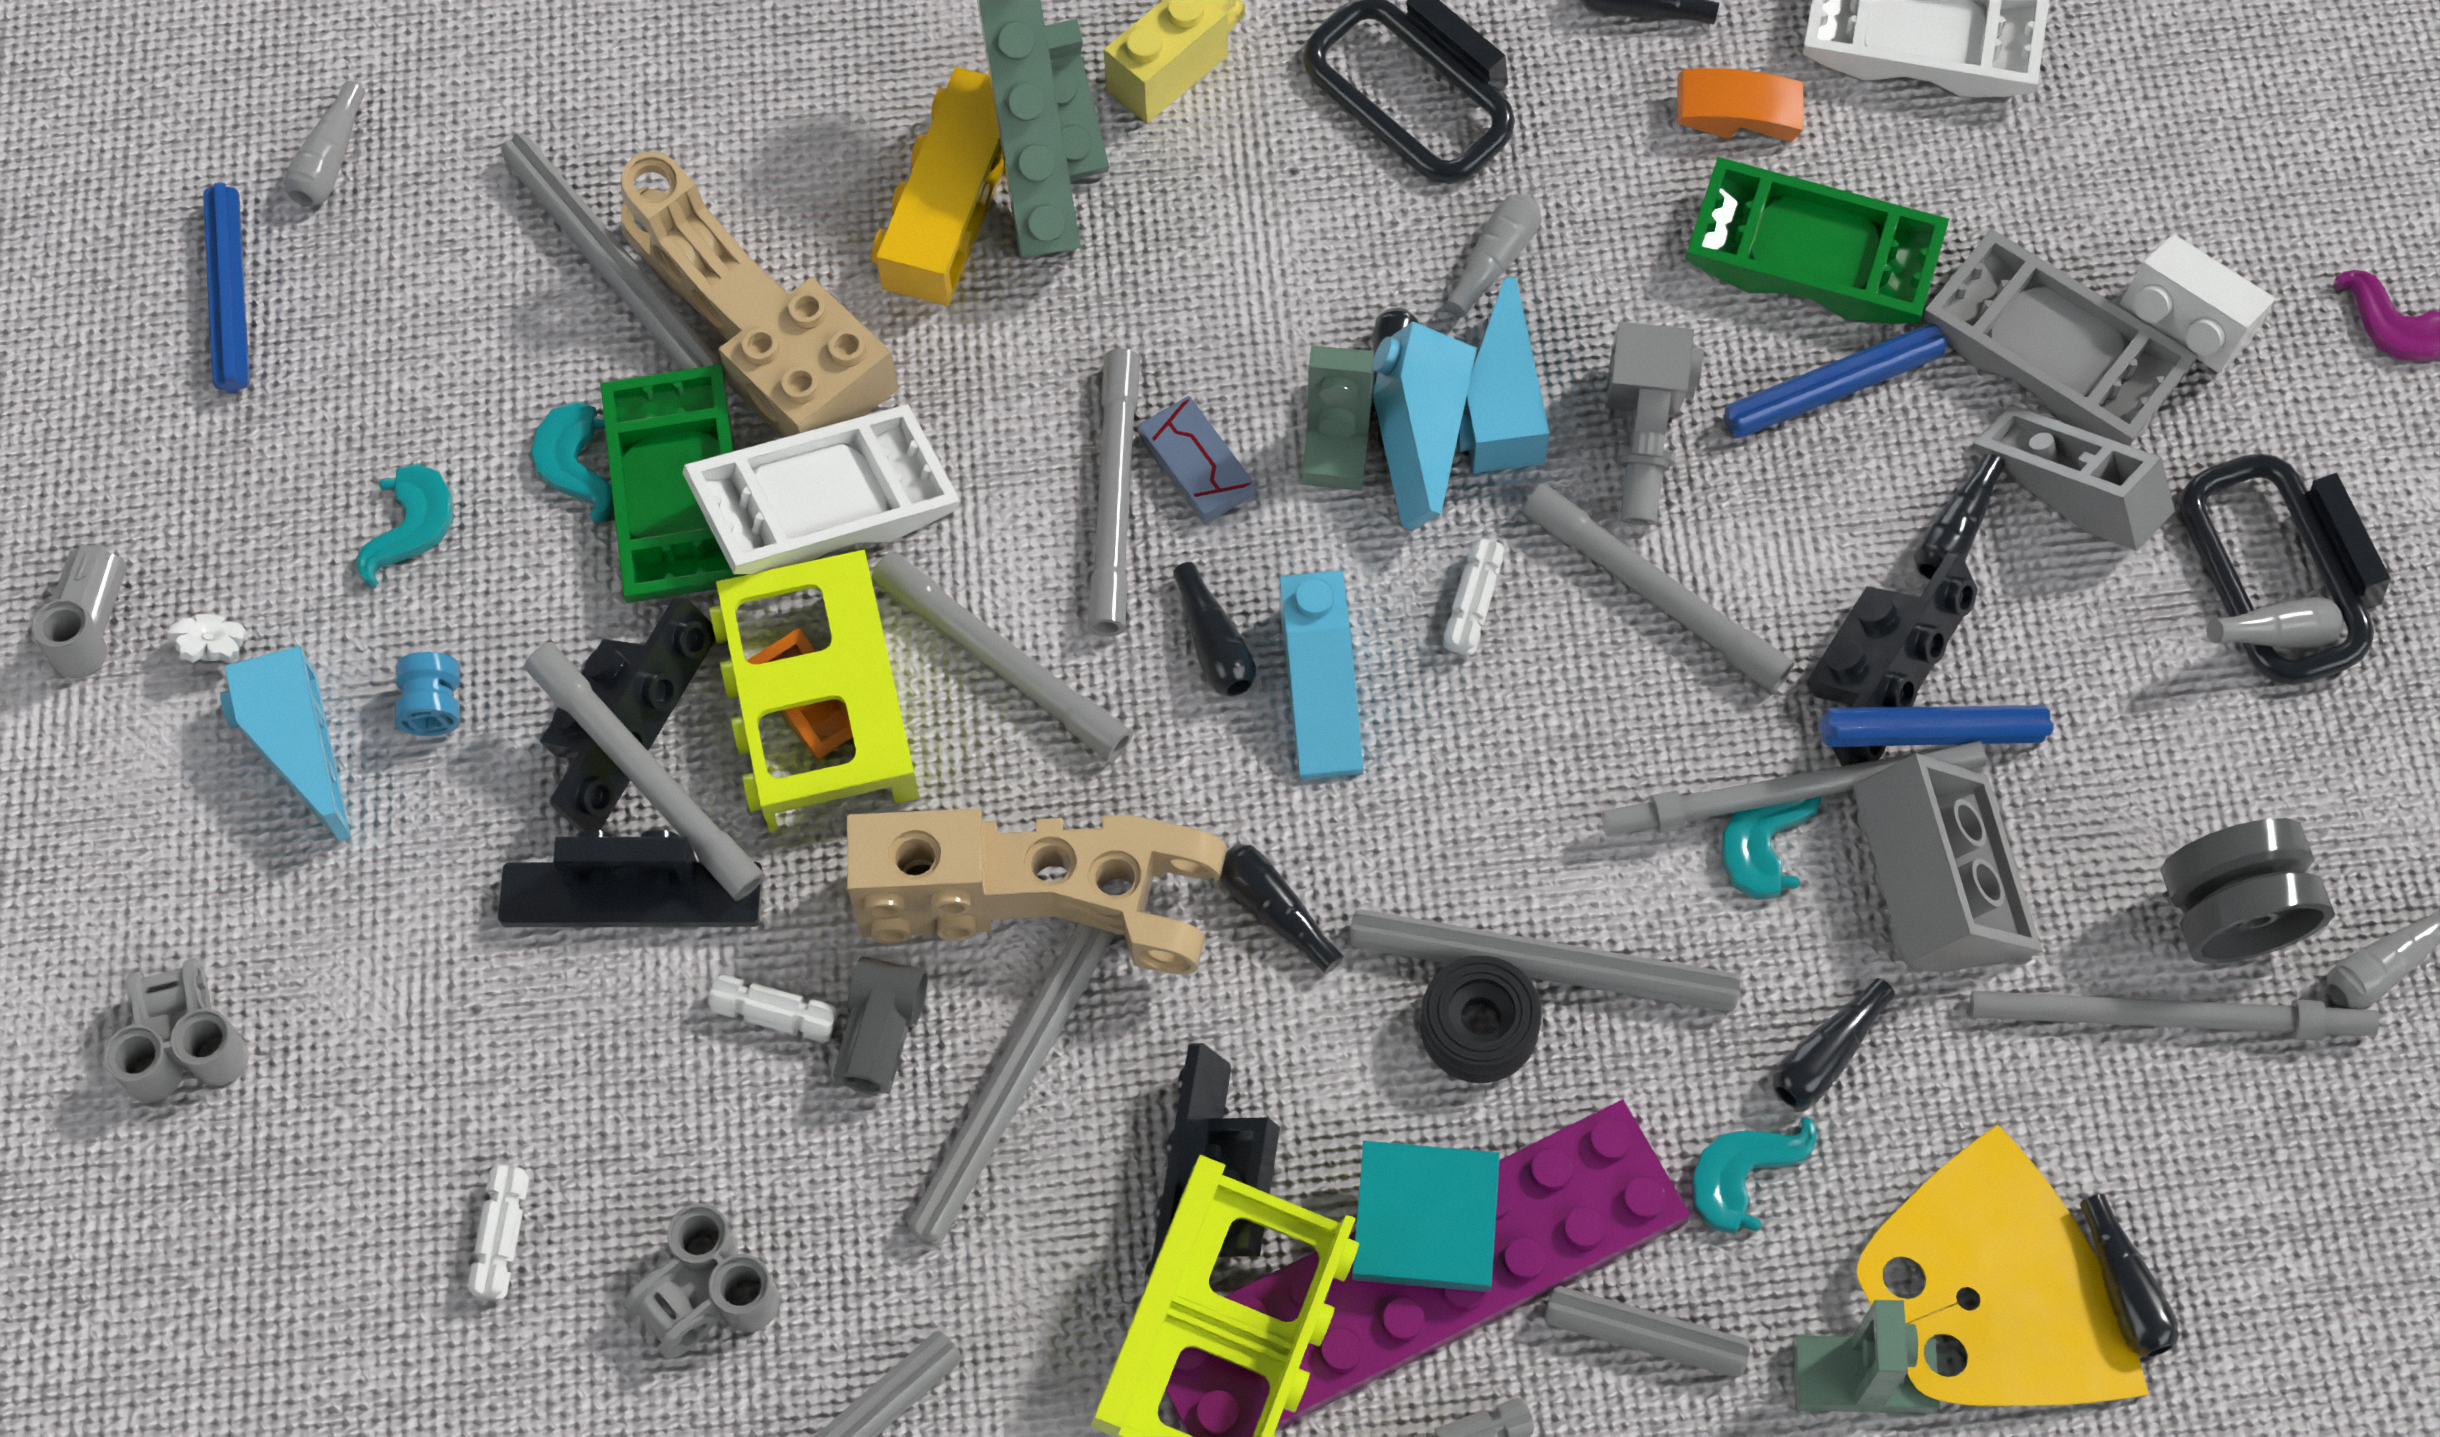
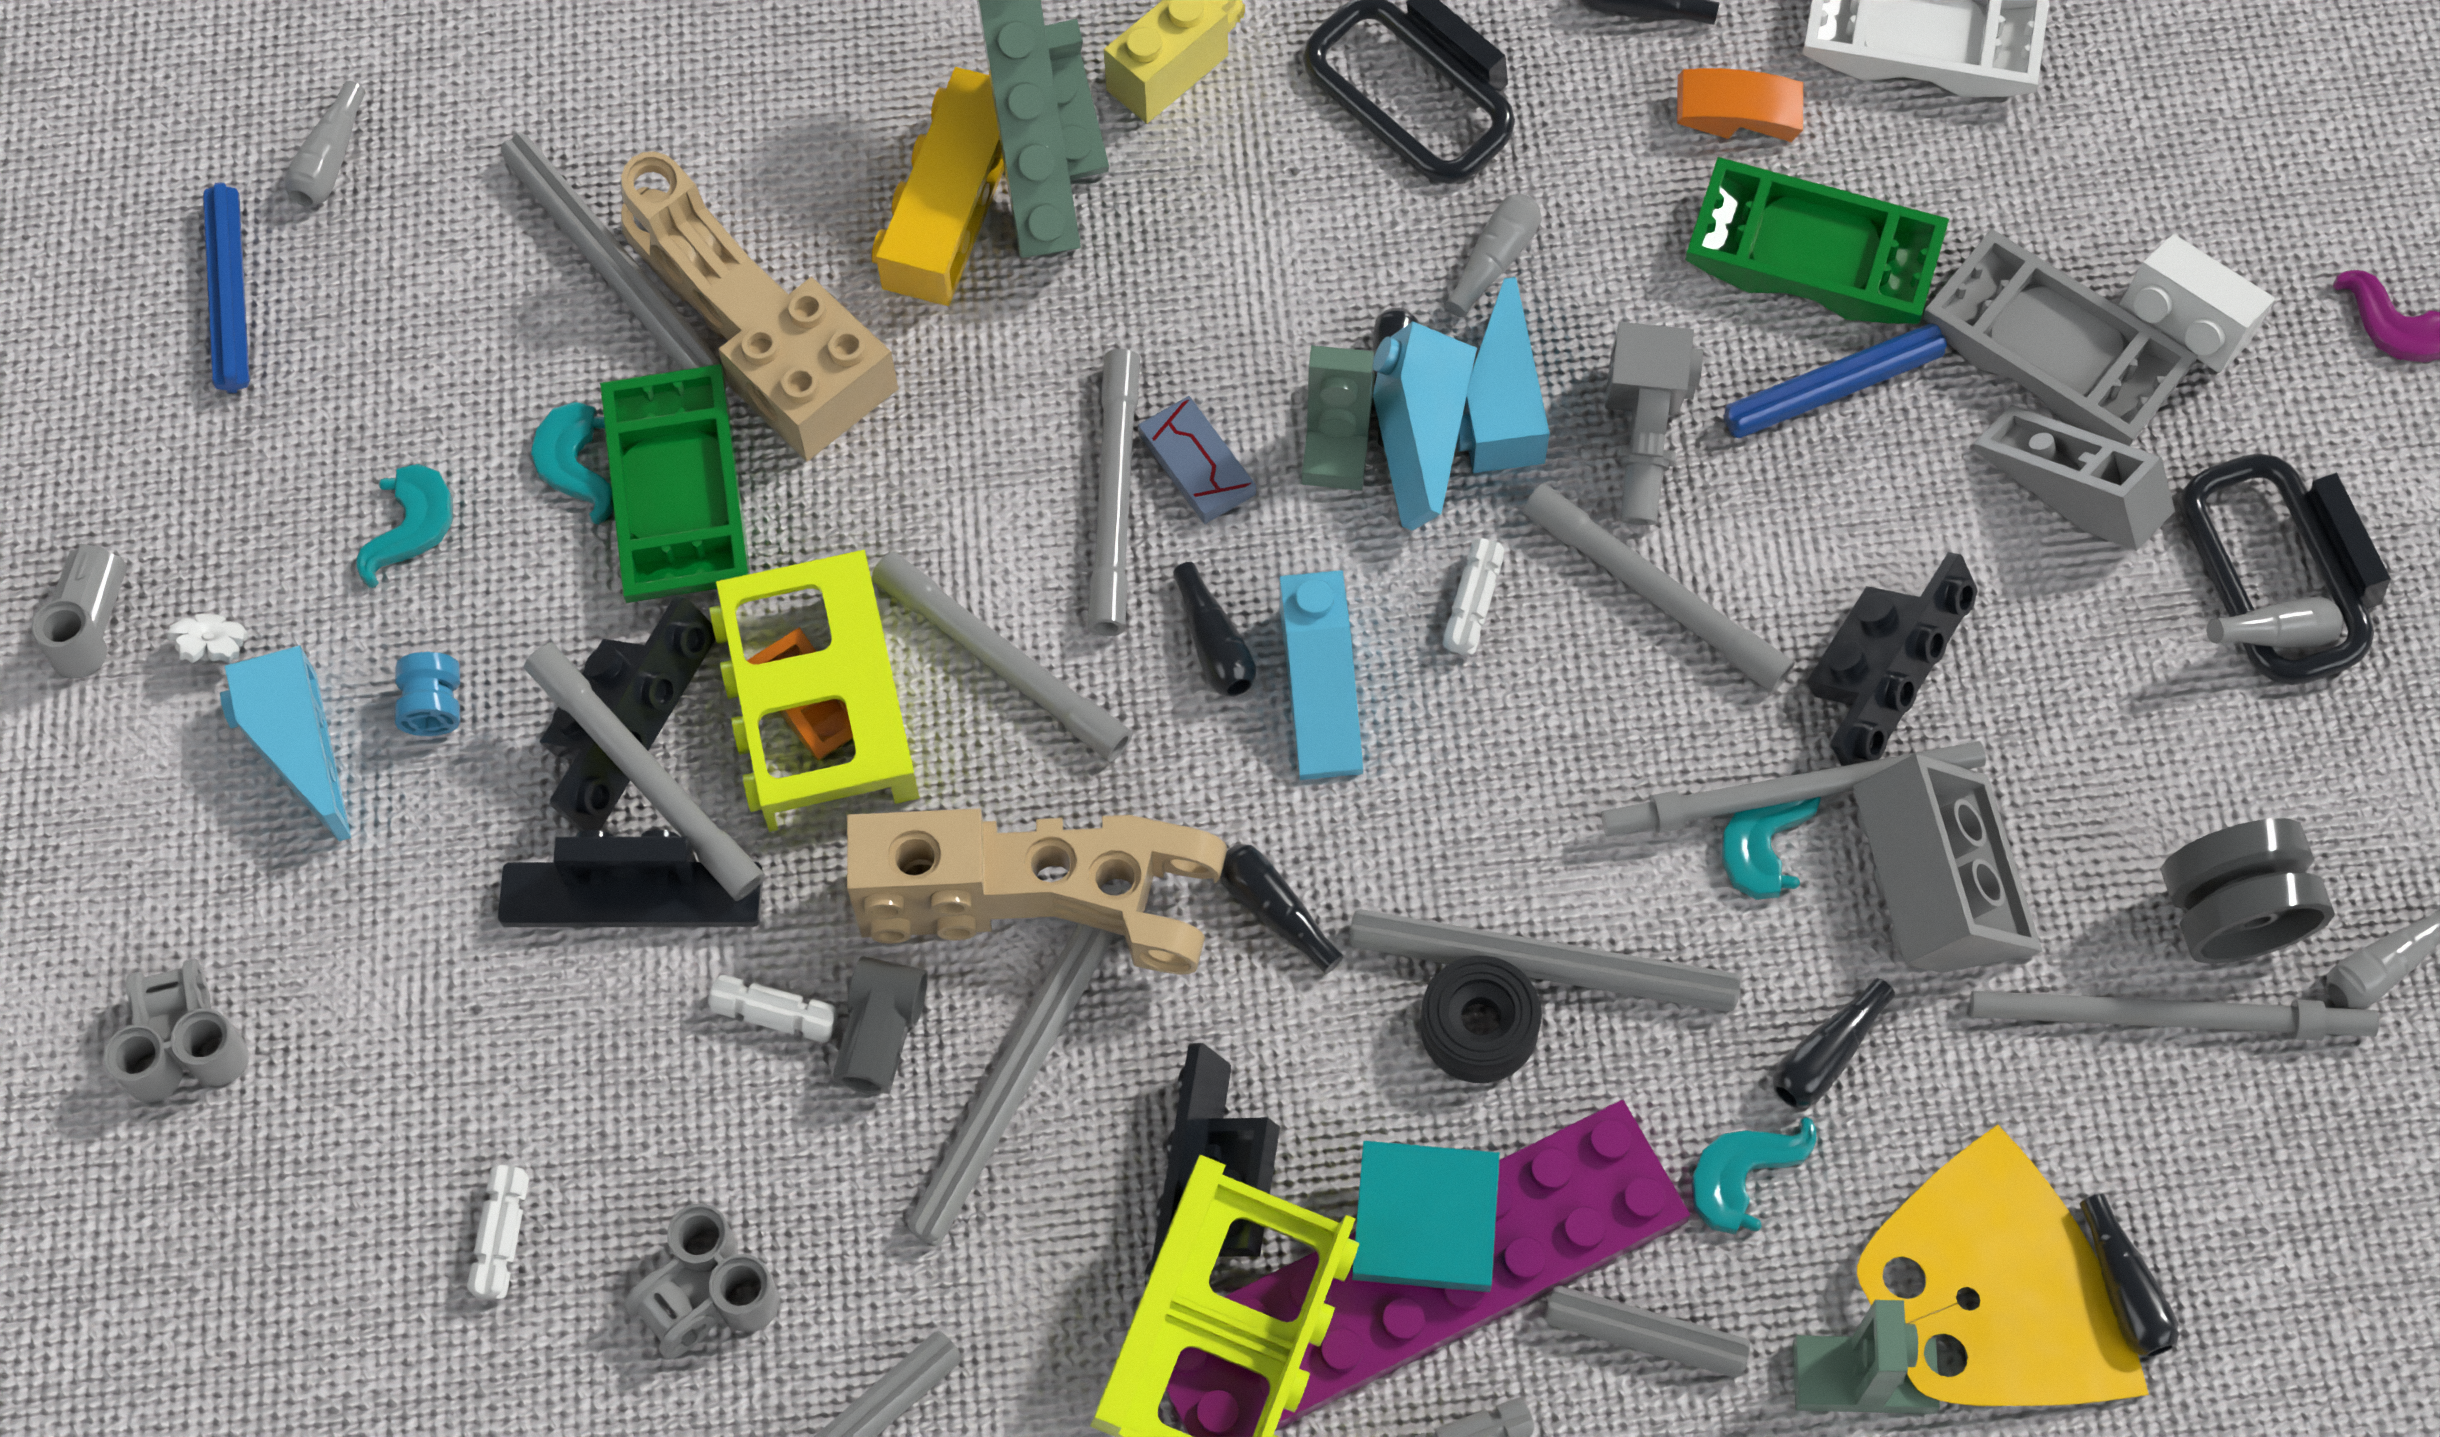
white slope [683,404,960,574] -> none
blue axle [1818,705,2054,747] -> none
black piece [1914,453,2005,580] -> none

